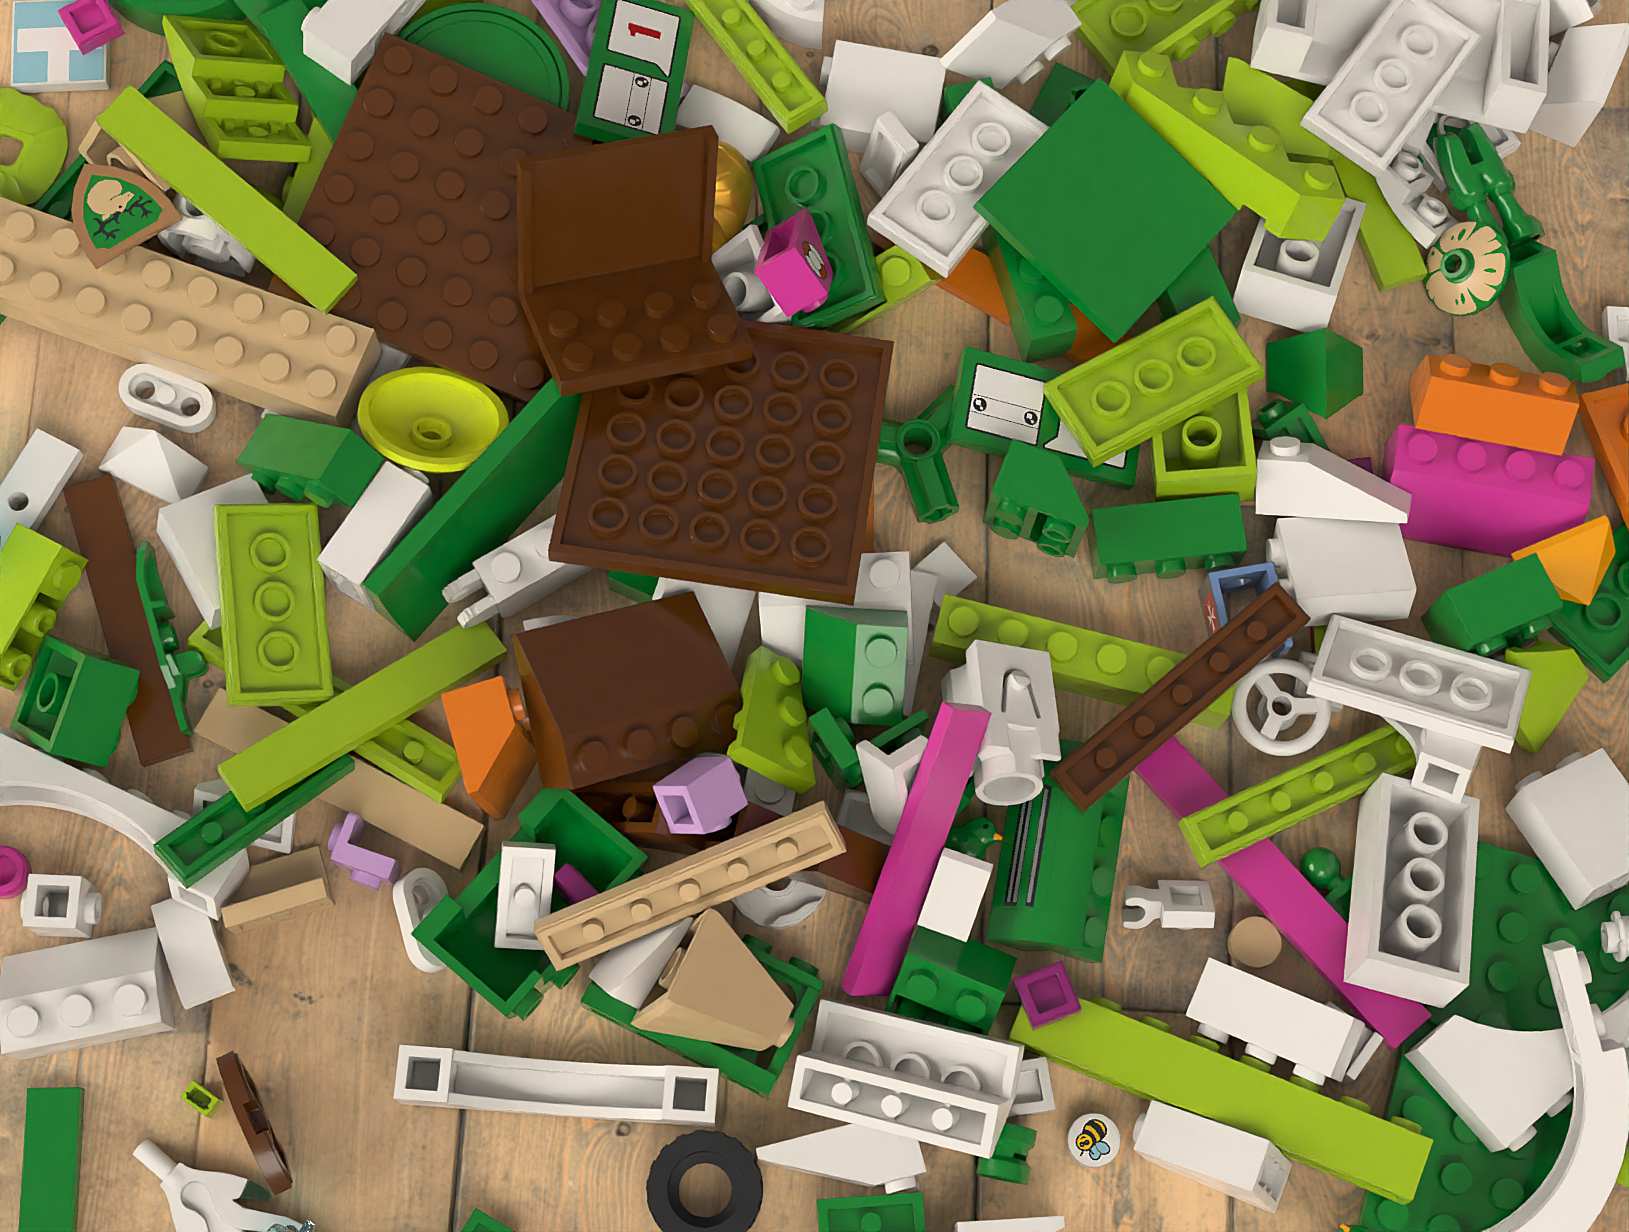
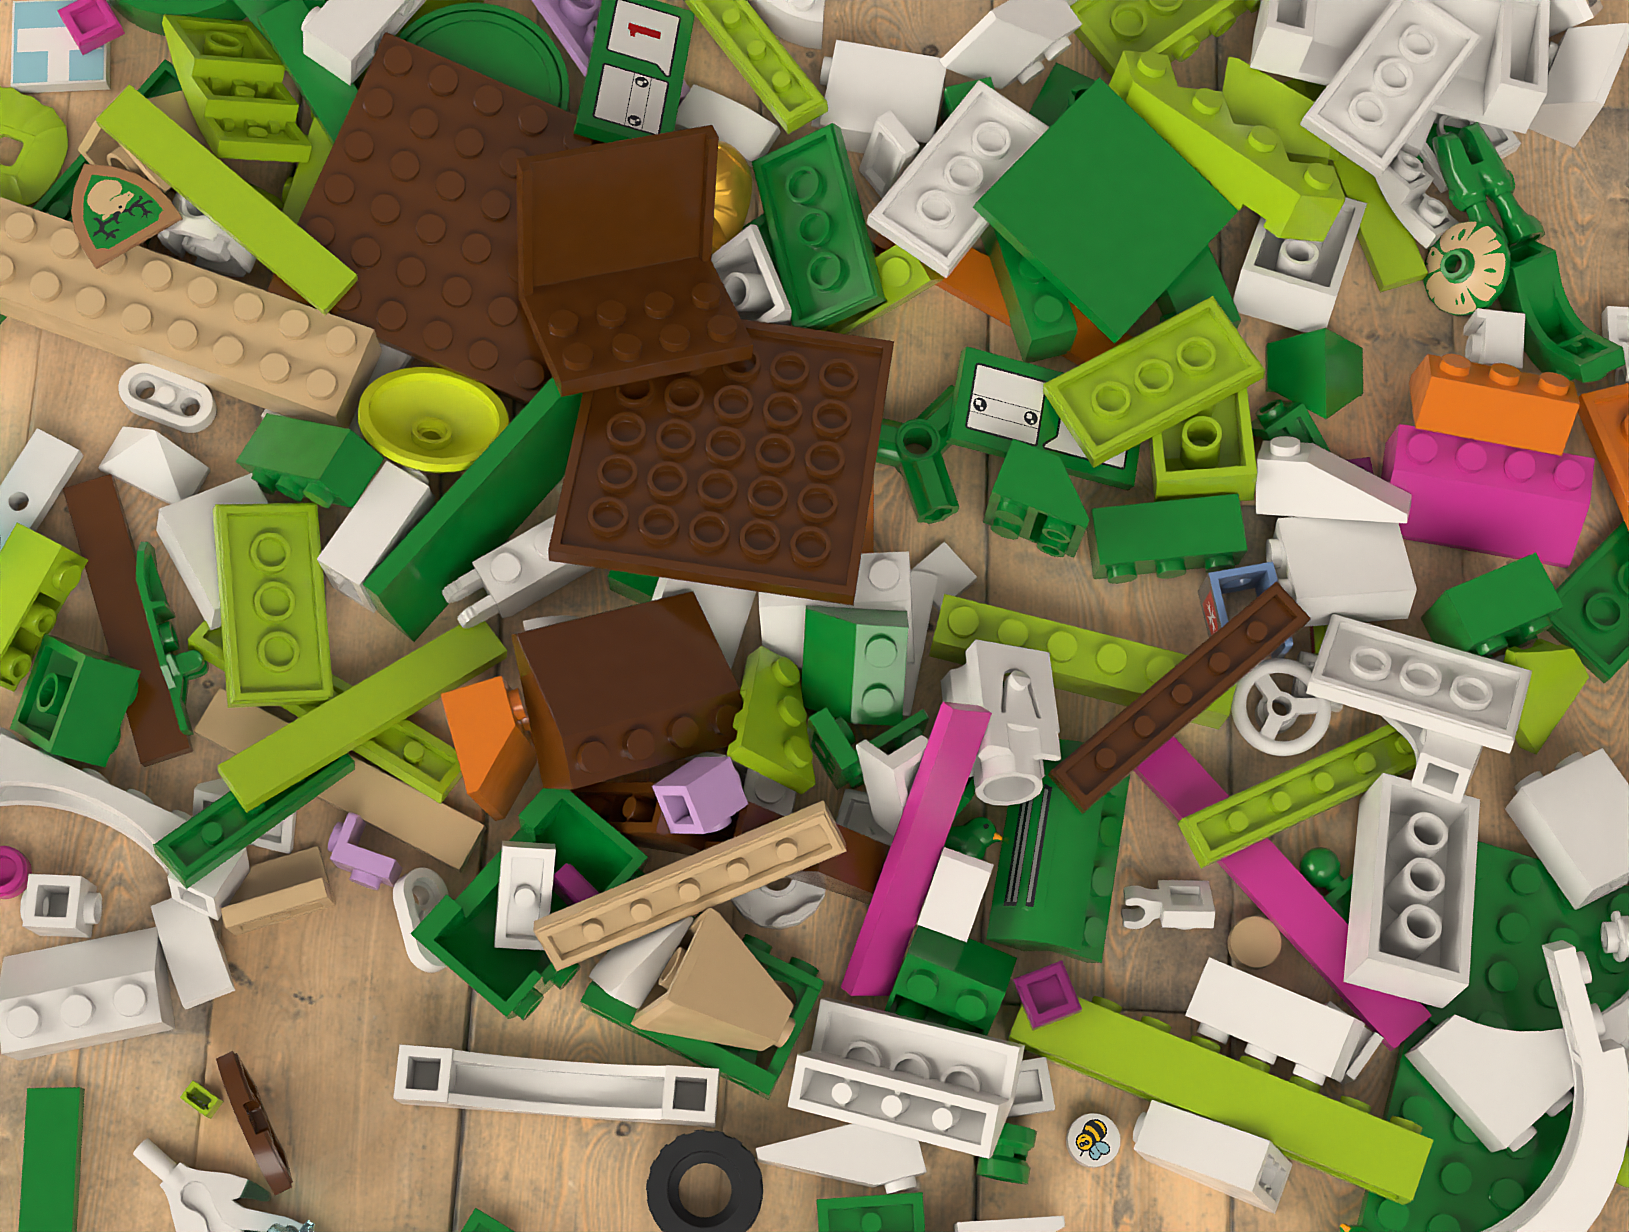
dark pink slope [754,208,833,318] -> none
light orange slope [1511,515,1616,606] -> none
none -> white brick [1463,308,1525,371]

